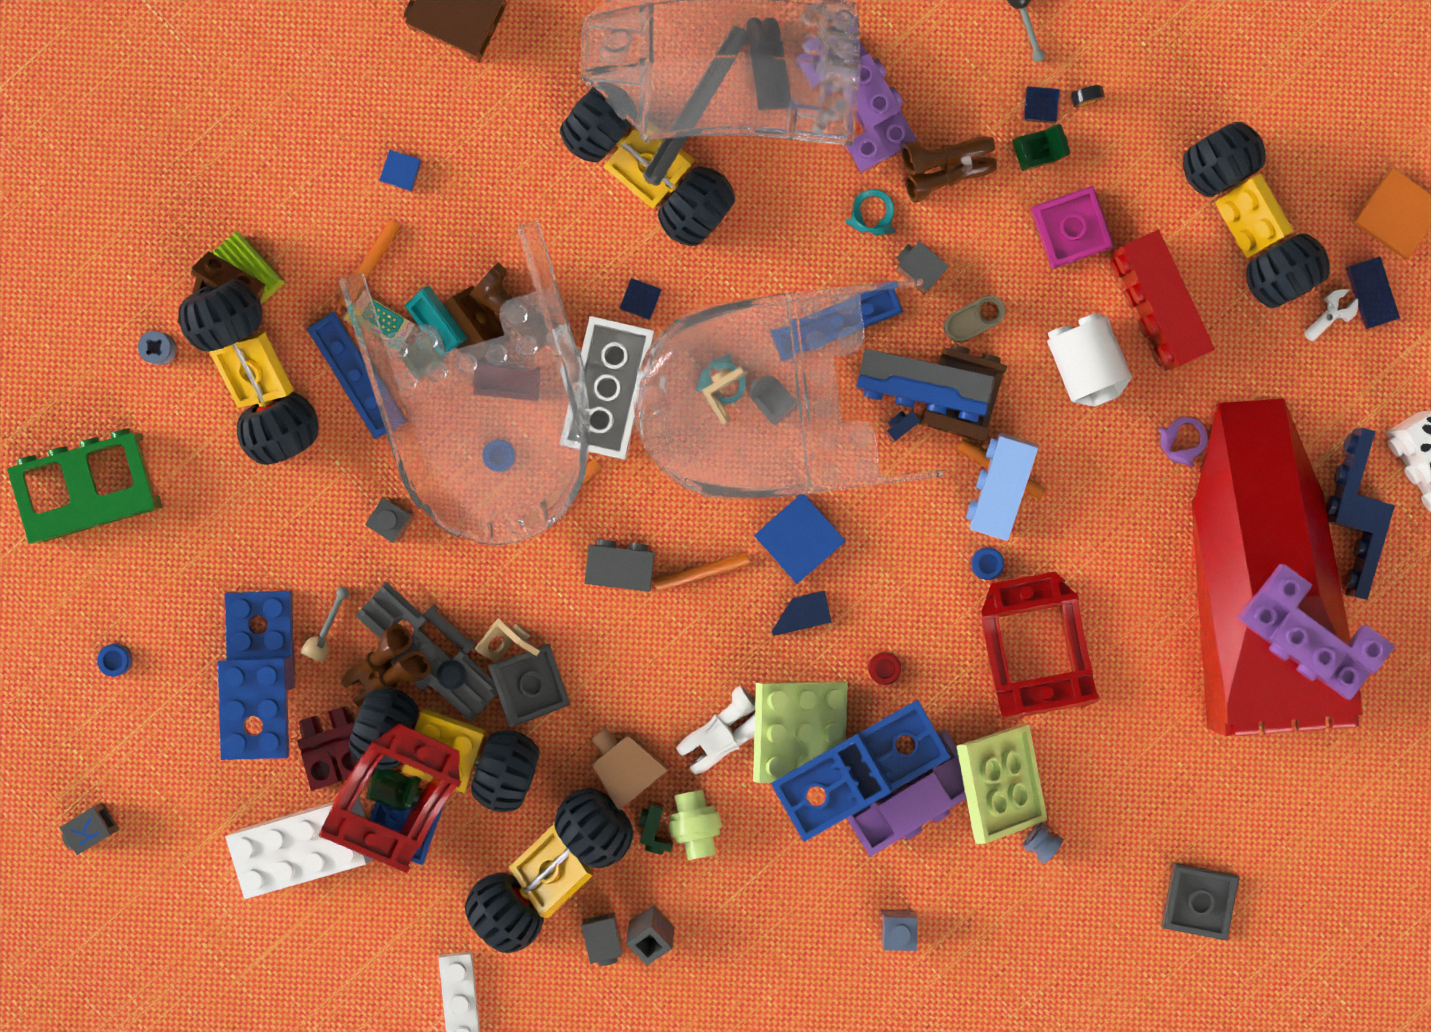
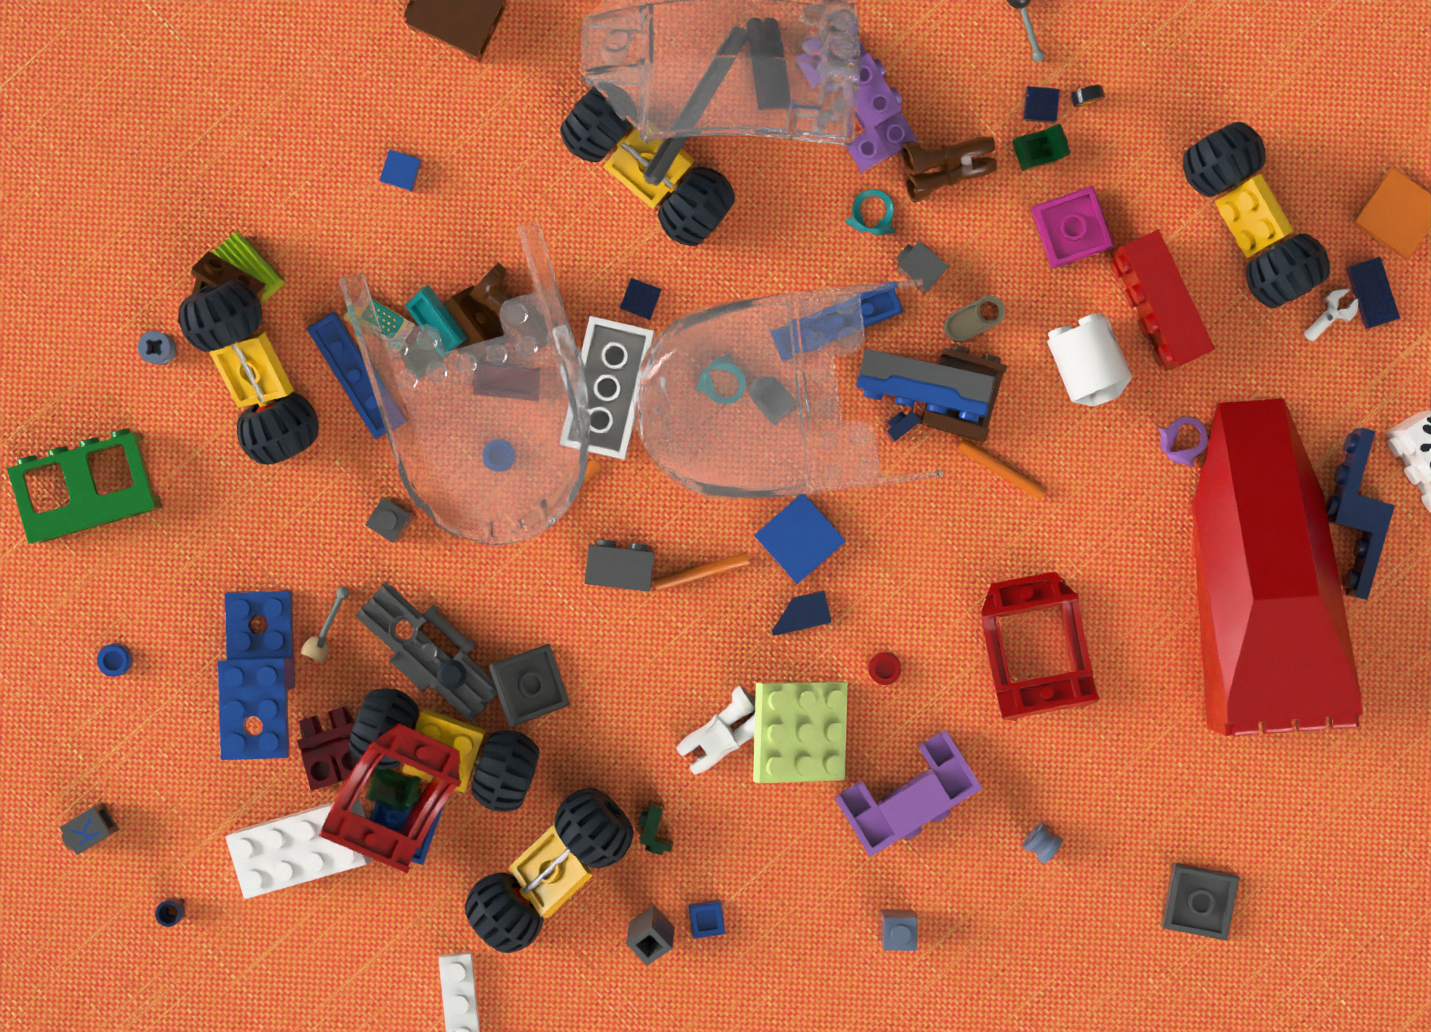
orange bar [337,220,400,308] -> none
reddish brown piece [341,624,431,707] -> none
tan bracket [475,618,540,663] -> none
dark grey brick [581,912,623,966] -> none
medium nougat torso [591,727,668,810] -> none
yellowish green piece [668,790,723,860] -> none
tan bracket [702,366,749,425] -> none
blue bracket [771,700,951,842] -> none
yellowish green plate [957,724,1047,844] -> none
light blue brick [966,432,1038,541] -> none
blue tile [971,547,1004,580] -> none
medium lavender bracket [1236,564,1395,700] -> none
none -> dark blue hose [155,898,186,927]
none -> blue tile [689,900,725,939]

